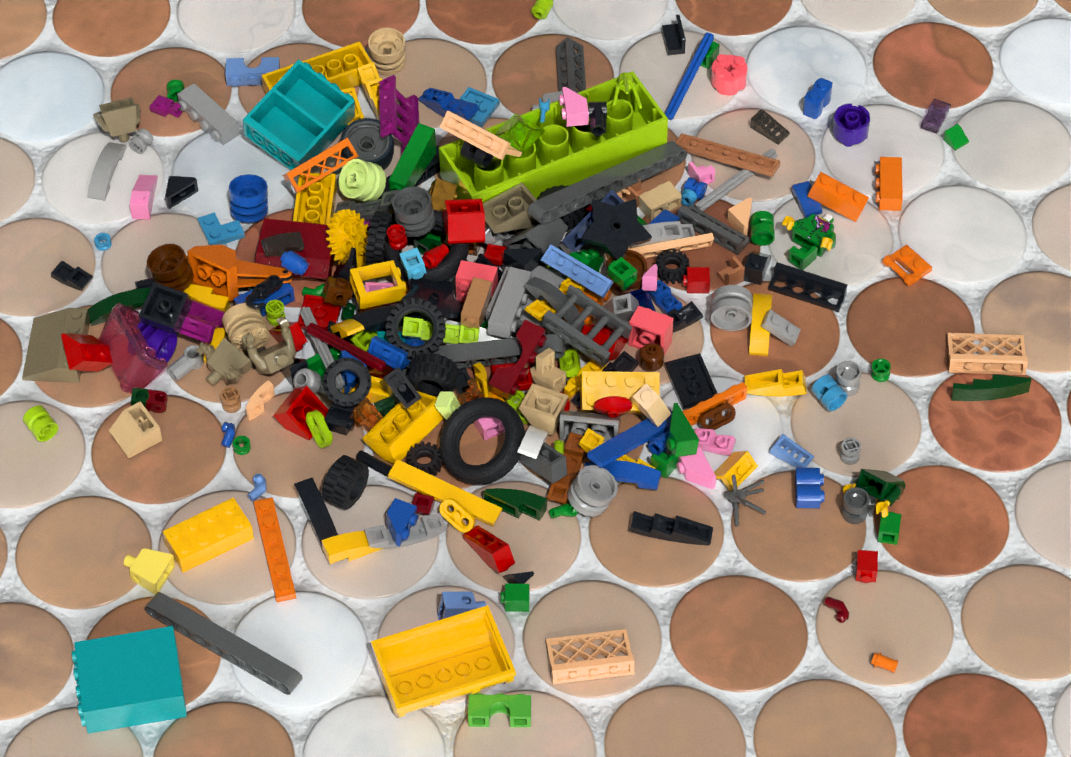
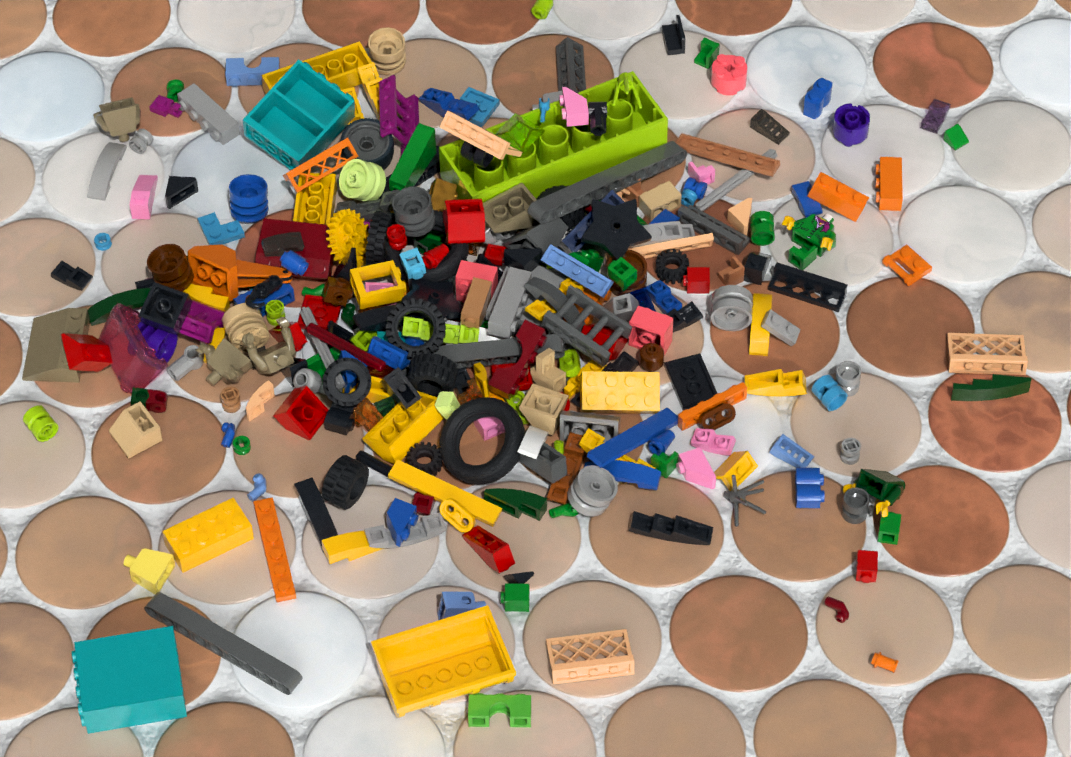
lime plate [306,410,333,448] -> none
yellow slope [330,319,364,338] -> none
red dish [593,396,633,418] -> none
tan slope [630,383,672,428] -> none
bright pink slope [642,264,658,291] -> none
blue axle [664,32,714,120] -> none
green slope [666,403,699,457] -> none
green wheel [871,358,891,382] -> none

